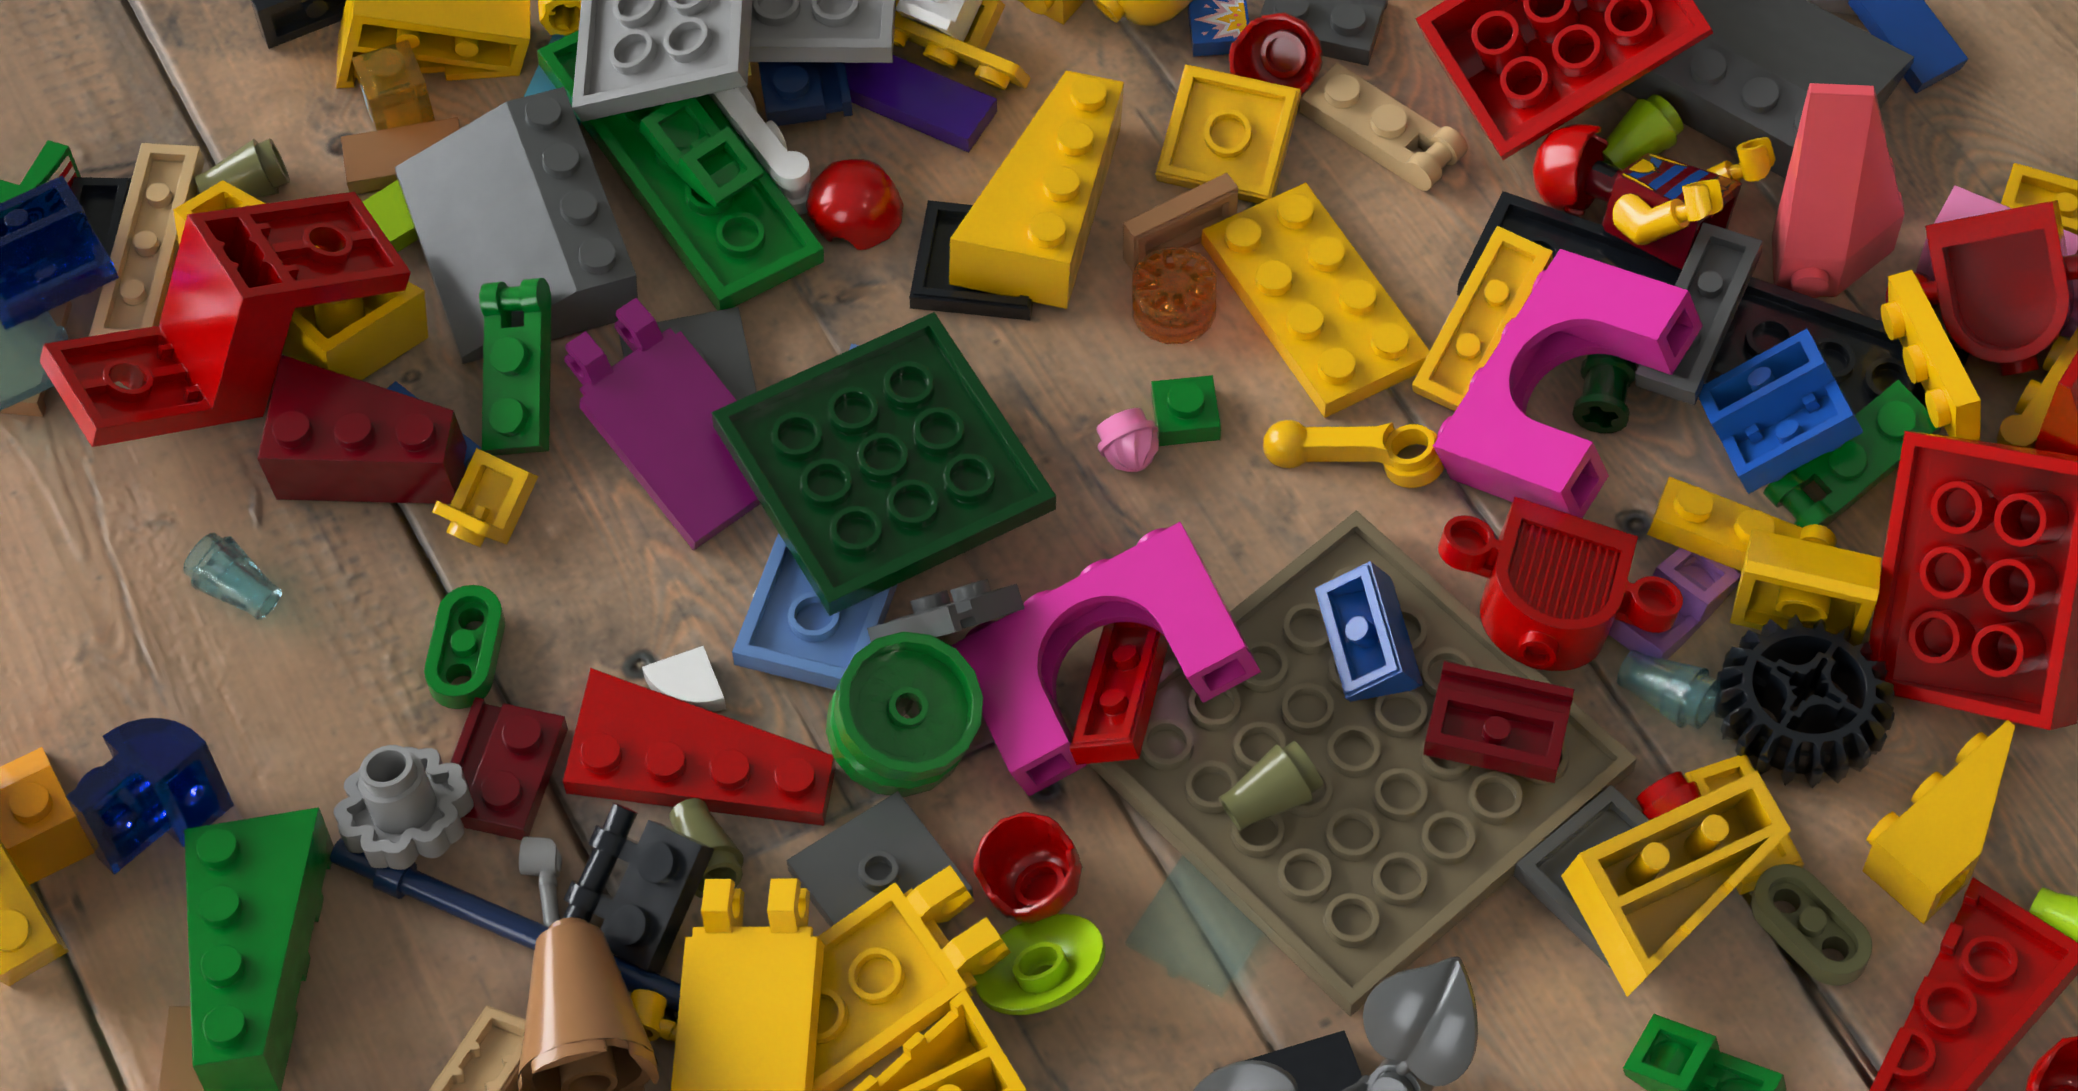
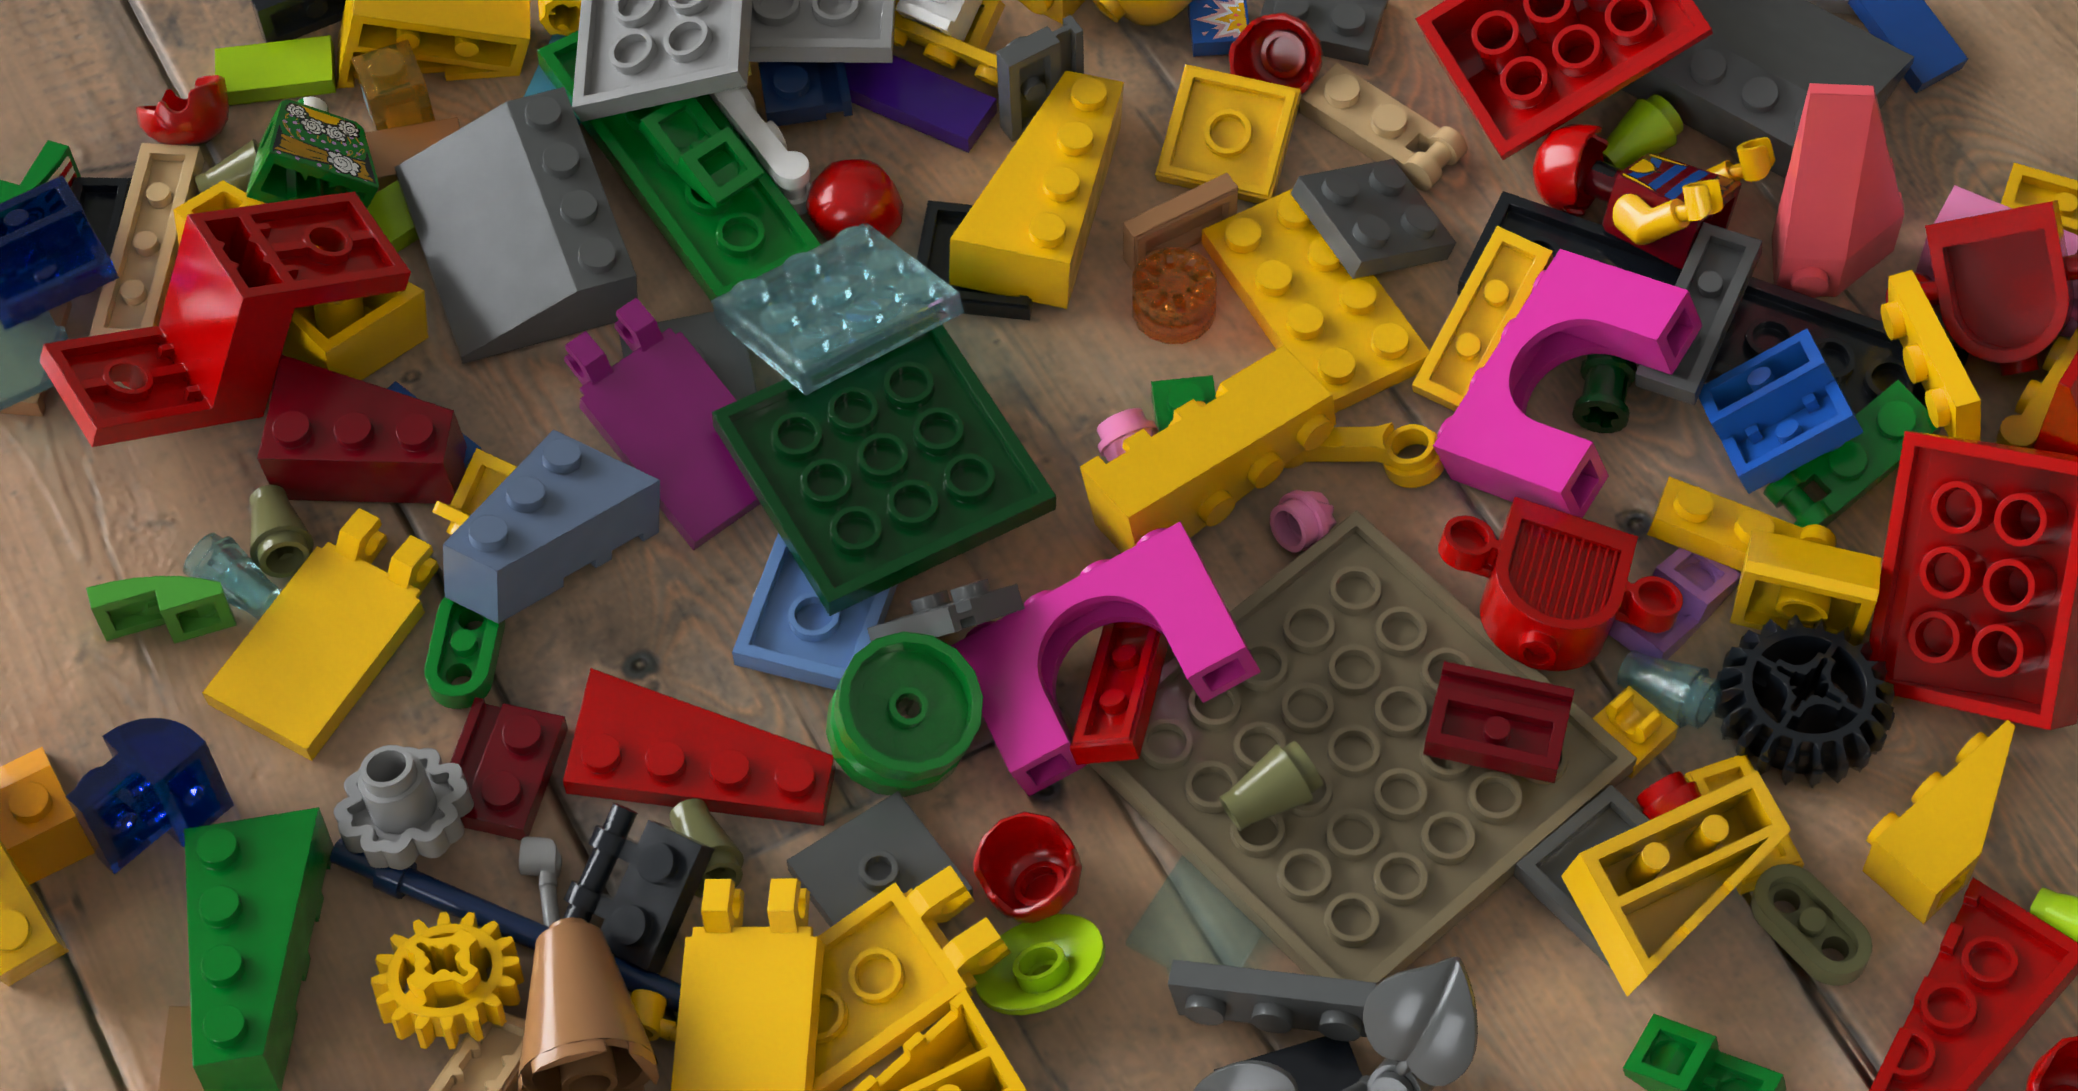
green plate [479,278,551,456] -> none
white tile [642,646,726,712] -> none
blue slope [1315,561,1423,702] -> none
none -> bright green slope [86,576,237,644]
none -> red hair [136,75,229,146]
none -> yellow tile [202,508,439,761]
none -> lime tile [215,35,336,105]
none -> green torso [246,96,379,209]
none -> olive cone [249,485,314,578]
none -> yellow gear [371,912,524,1050]
none -> sand blue wedge [443,429,660,624]
none -> clear light blue plate [711,223,964,396]
none -> dark grey plate [996,15,1084,142]
none -> yellow wedge [1080,345,1337,553]
none -> dark grey plate [1168,959,1377,1042]
none -> bright pink plate [1270,490,1337,552]
none -> dark grey plate [1291,159,1456,279]
none -> yellow tile [1592,685,1679,779]

